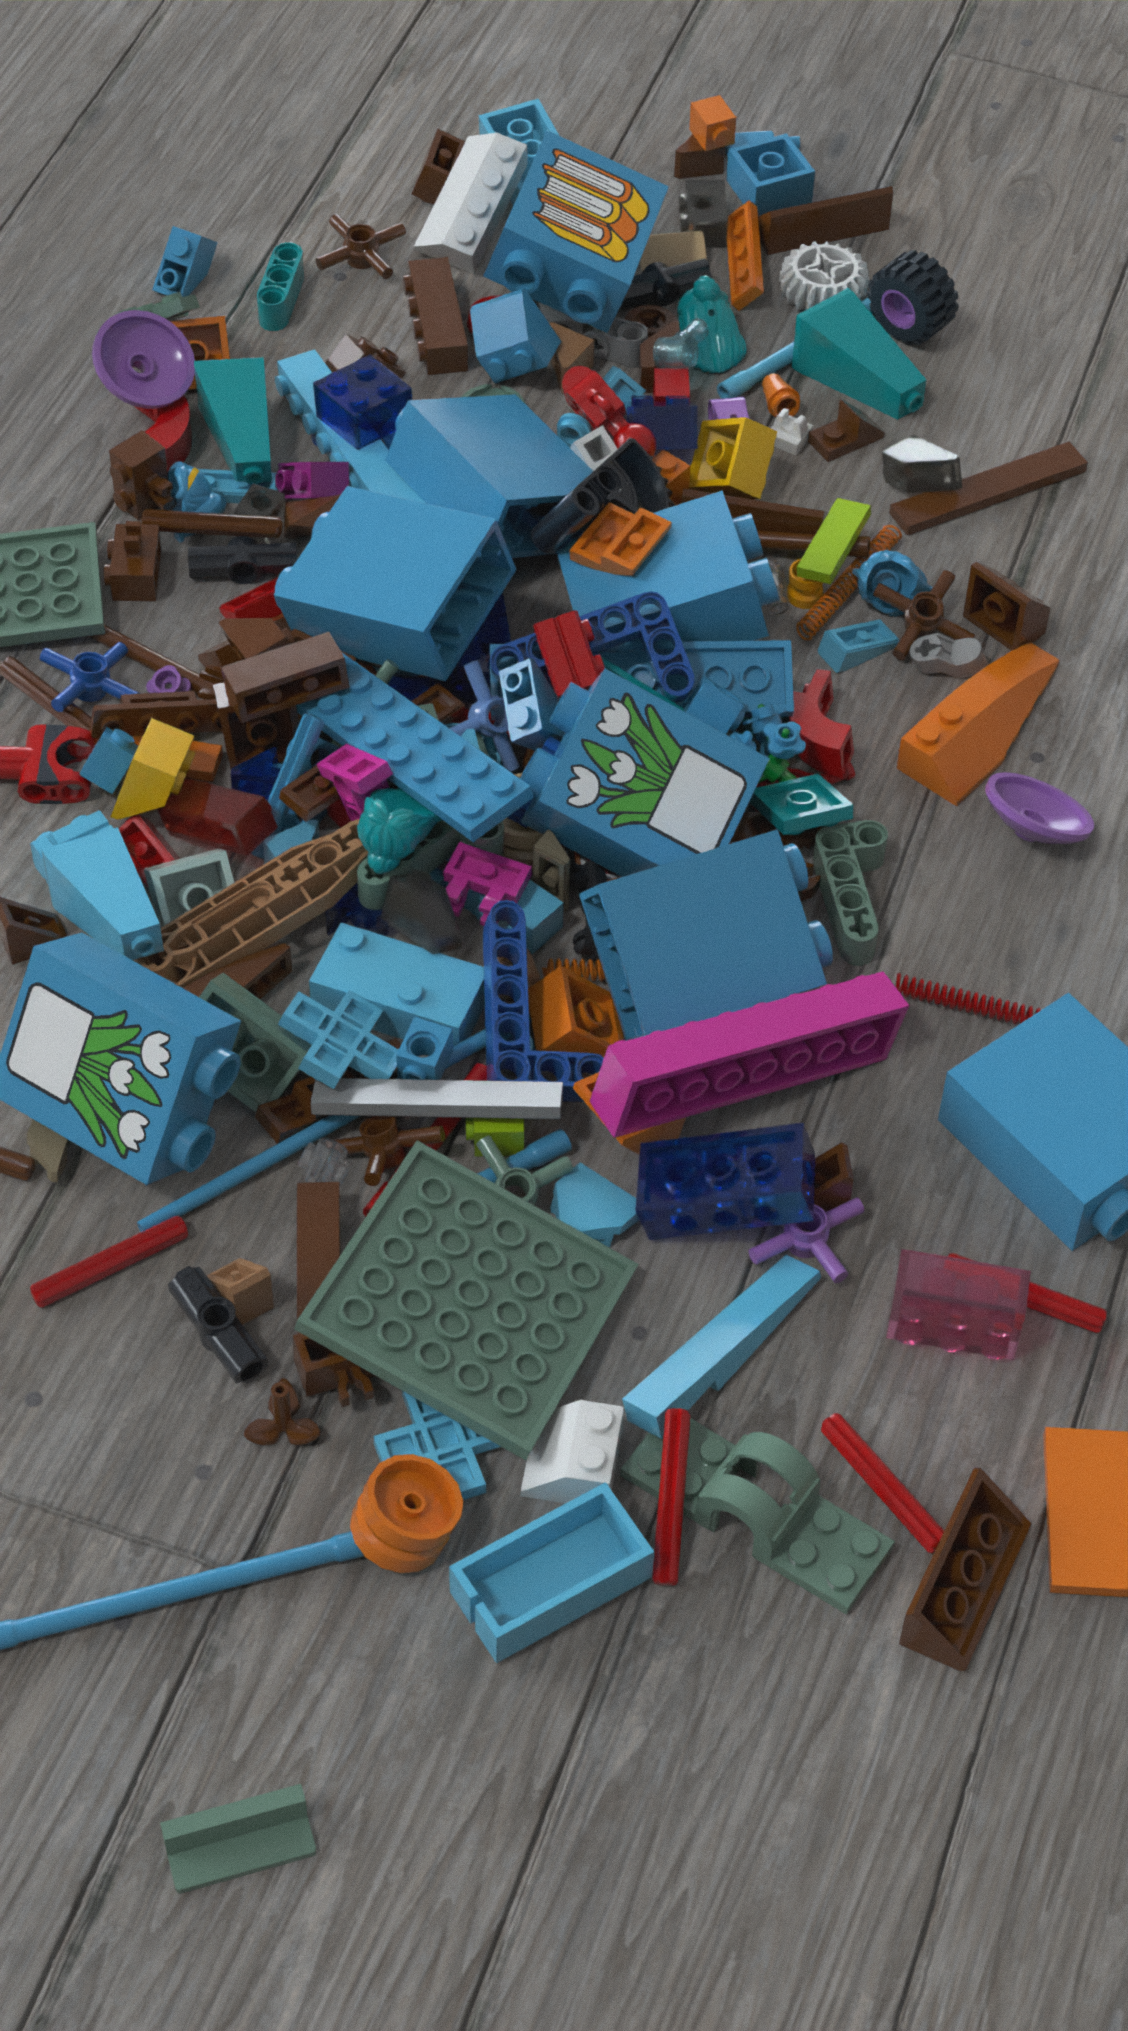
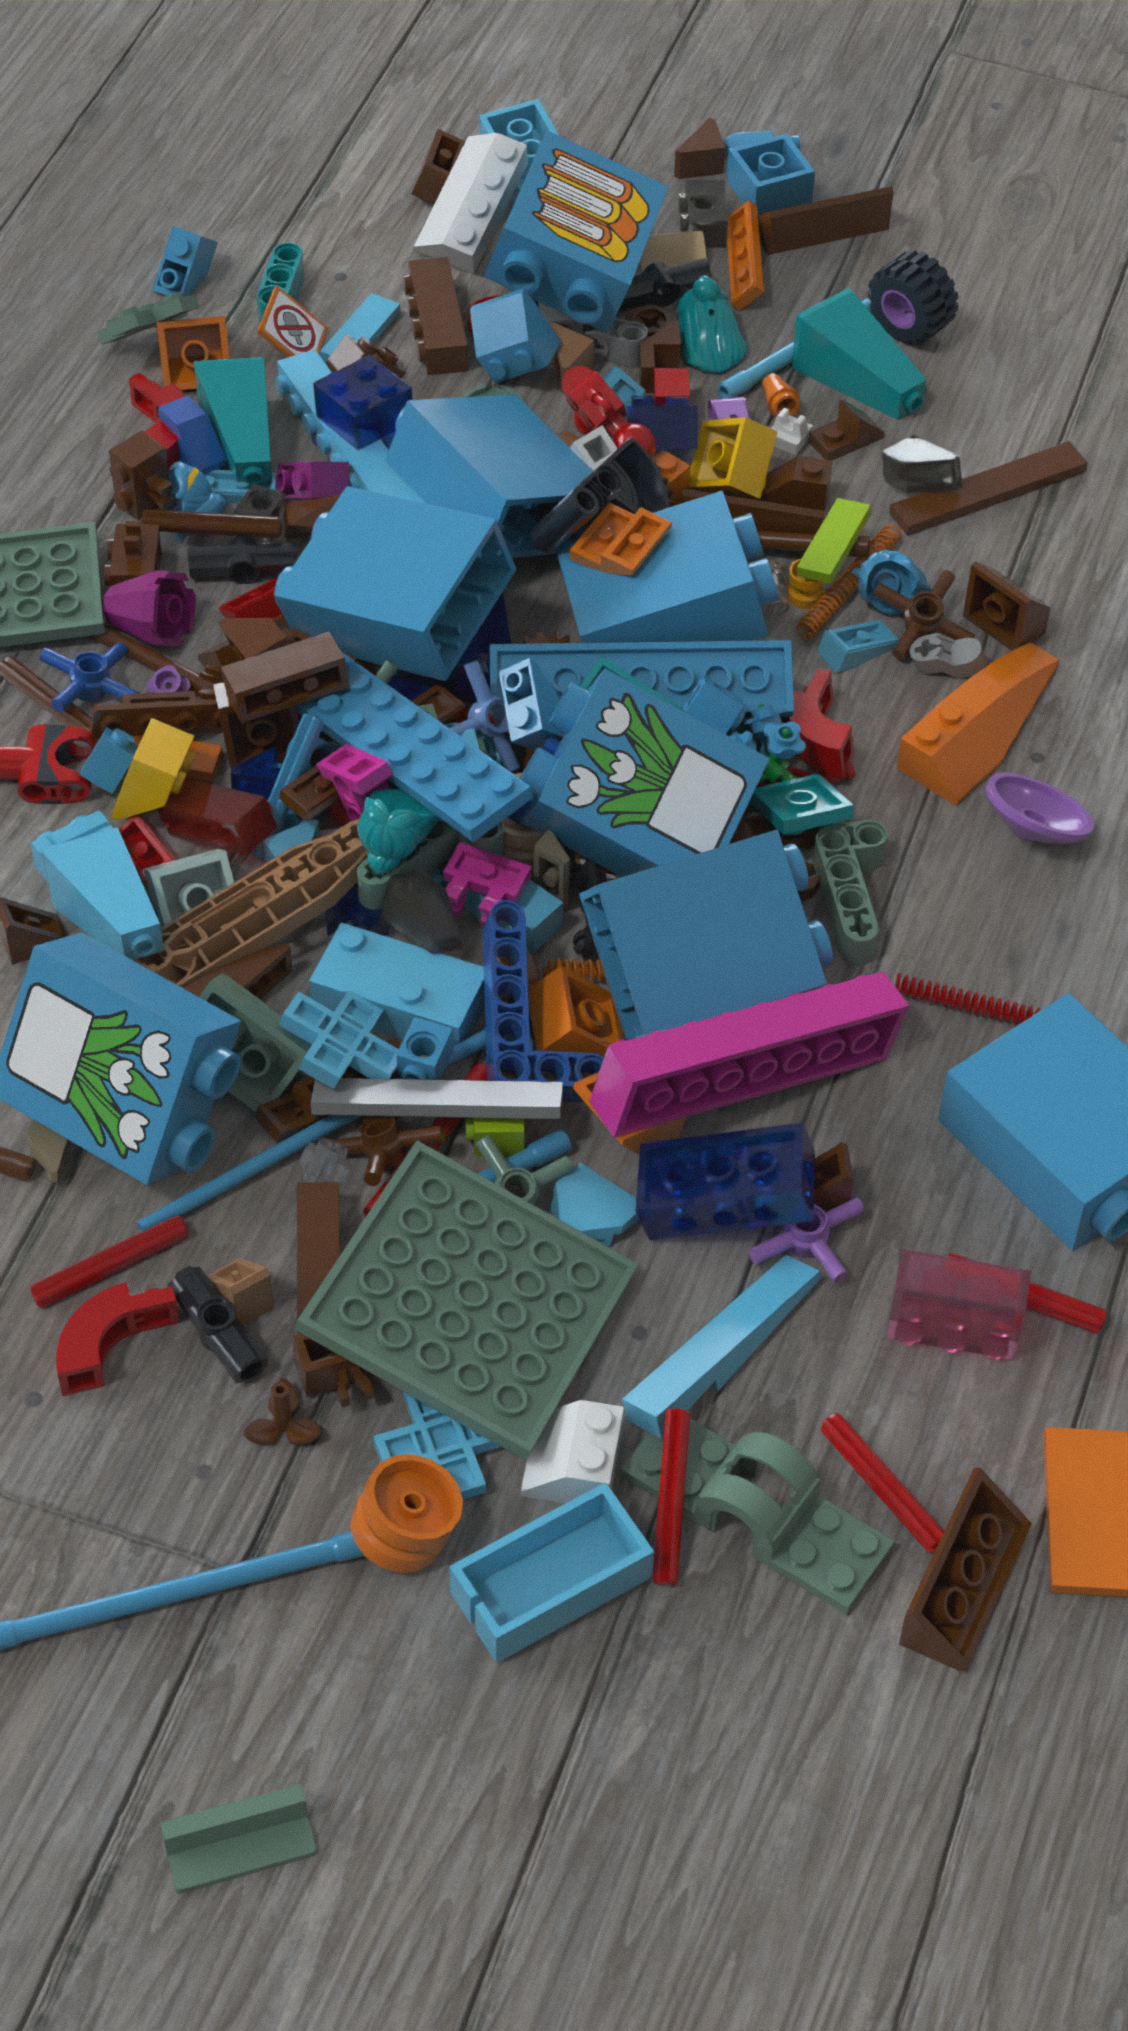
medium lavender dish [92,310,195,409] -> none
reddish brown bar [316,214,406,279] -> none
blue beam [490,591,695,703] -> none
red brick [533,610,605,702] -> none
medium azure plate [557,413,592,447] -> none
clear light blue pin [653,318,709,368] -> none
orange brick [689,95,736,152] -> none
white gear [779,241,869,311] -> none
none -> red arch [56,1282,179,1396]
none -> magenta cone [102,570,196,647]
none -> blue slope [158,395,227,474]
none -> piece [257,286,328,358]
none -> medium azure tile [320,293,401,362]
none -> reddish brown slope [755,456,833,511]

